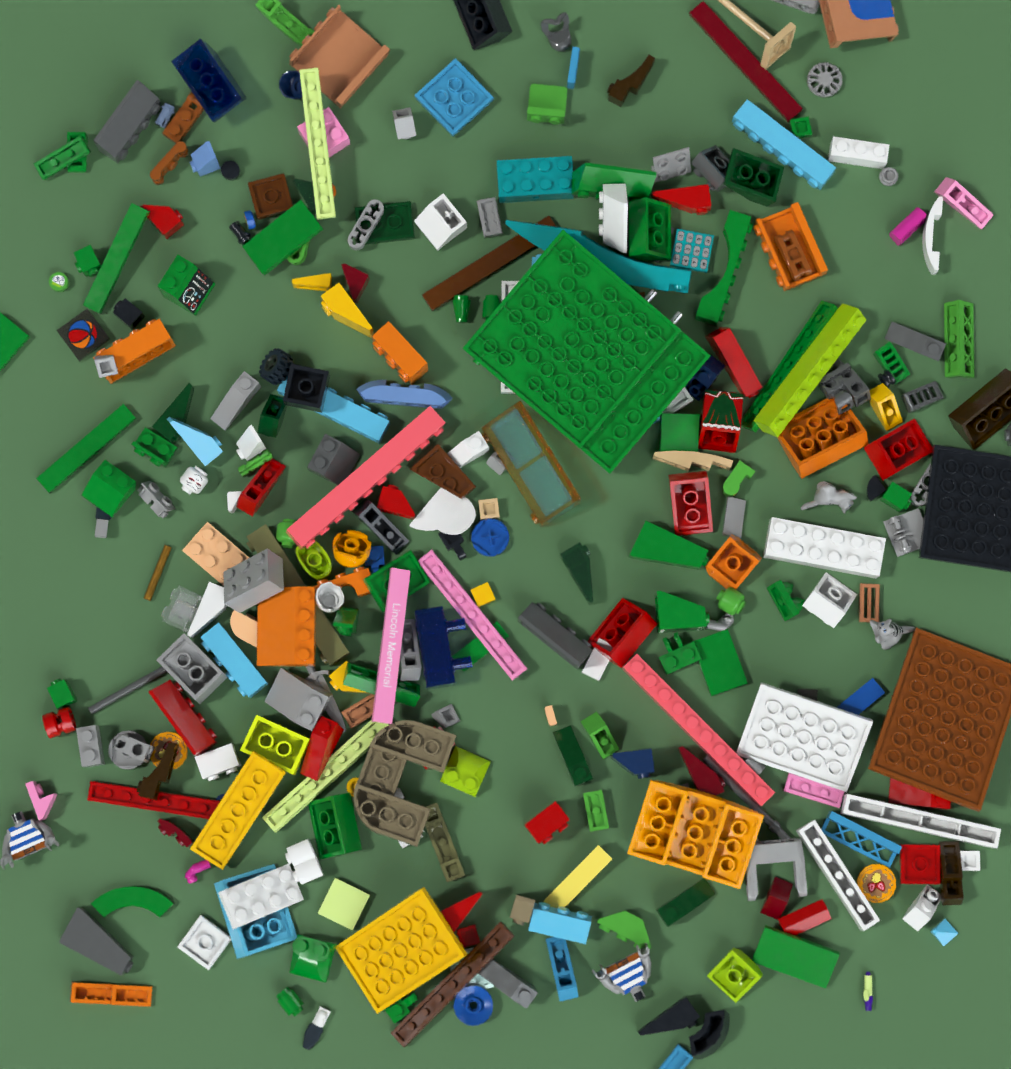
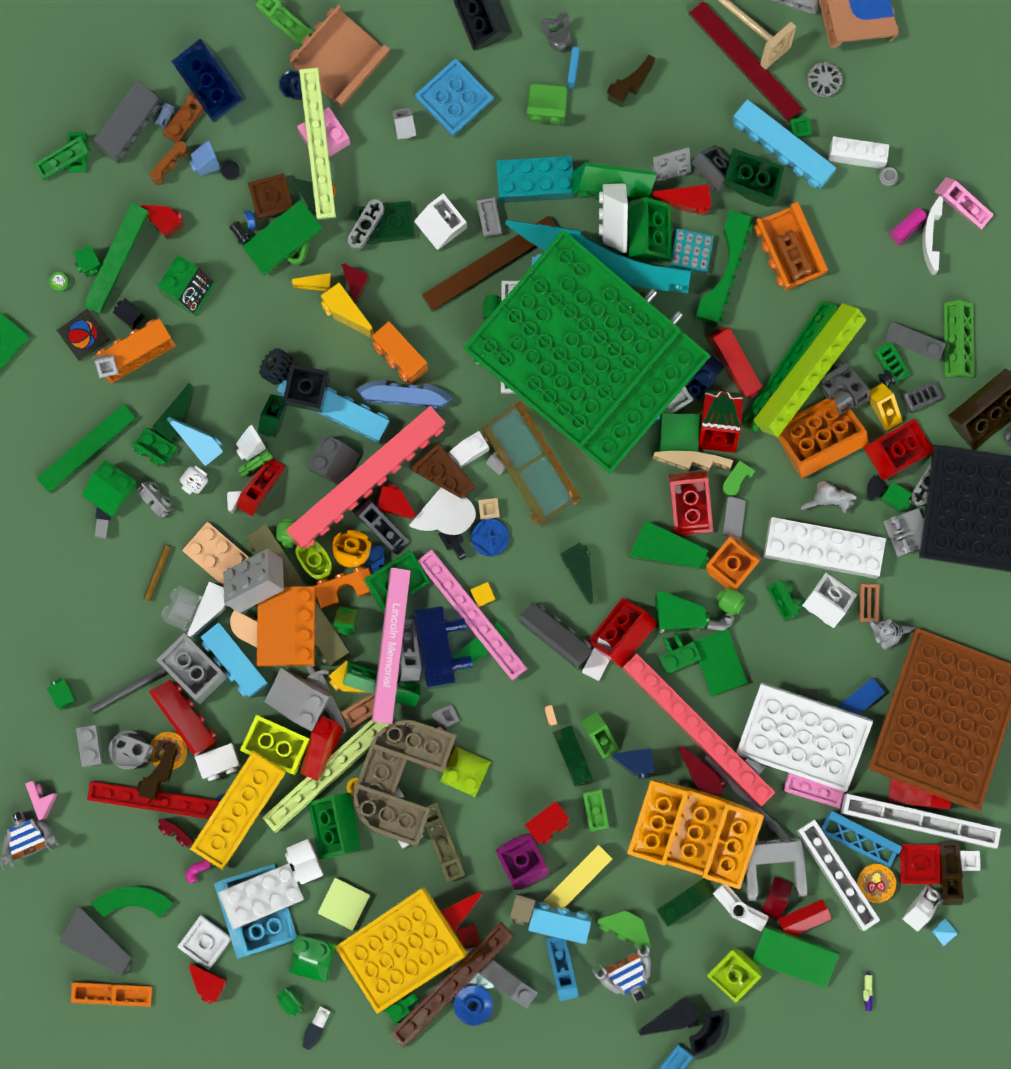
red wheel [42,706,77,739] -> none
light grey slope [210,371,261,431] -> none
white hair [315,582,344,613] -> none
green cone [452,295,471,323] -> none
none -> red slope [189,963,228,1004]
none -> magenta slope [495,834,550,890]
none -> white piece [712,884,769,932]

